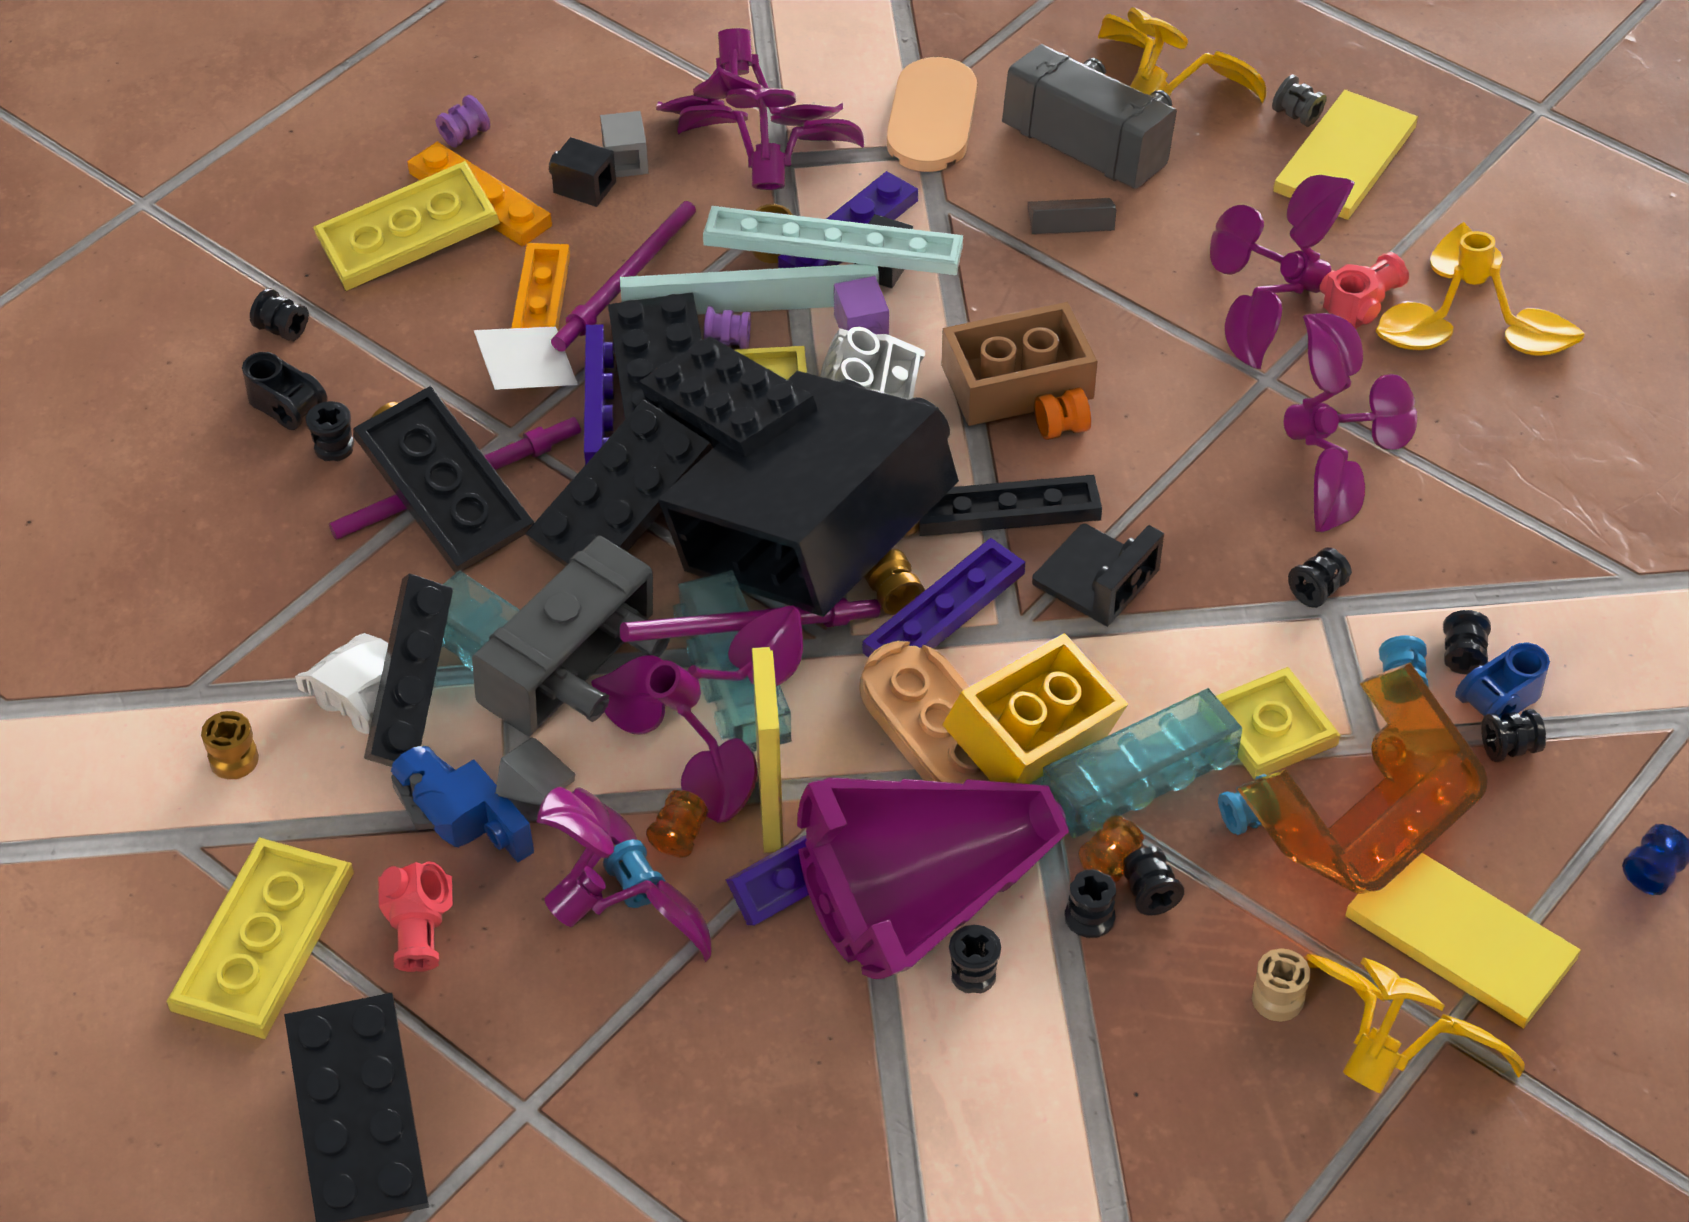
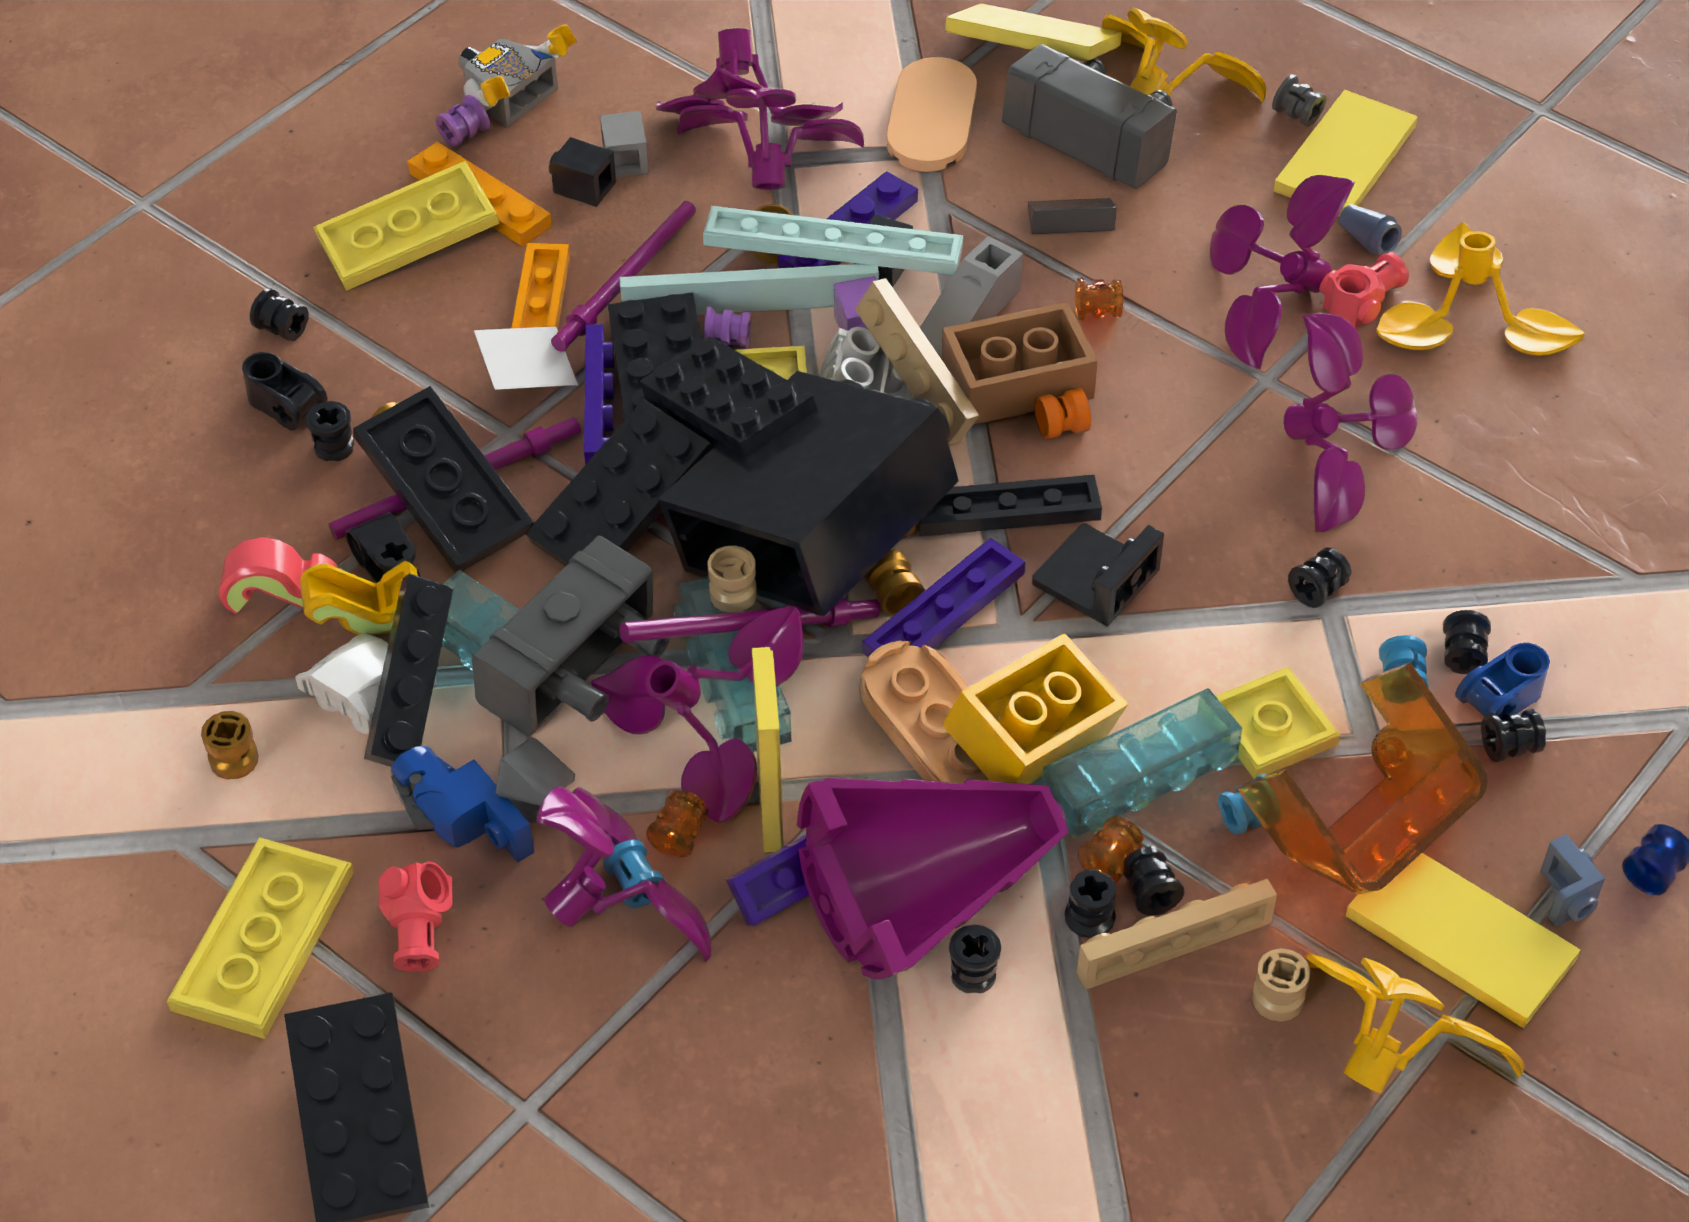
none -> coral animal [218,537,338,615]
none -> yellow animal [300,561,417,636]
none -> black piece [346,512,421,583]
none -> torso [459,24,577,127]
none -> tan wheel [708,546,757,613]
none -> tan plate [855,278,980,445]
none -> light grey slope [920,236,1023,359]
none -> light yellow tile [945,3,1122,61]
none -> clear orange bush [1075,277,1123,321]
none -> tan plate [1077,879,1277,990]
none -> sand blue cone [1339,204,1402,254]
none -> sand blue bracket [1540,834,1605,927]

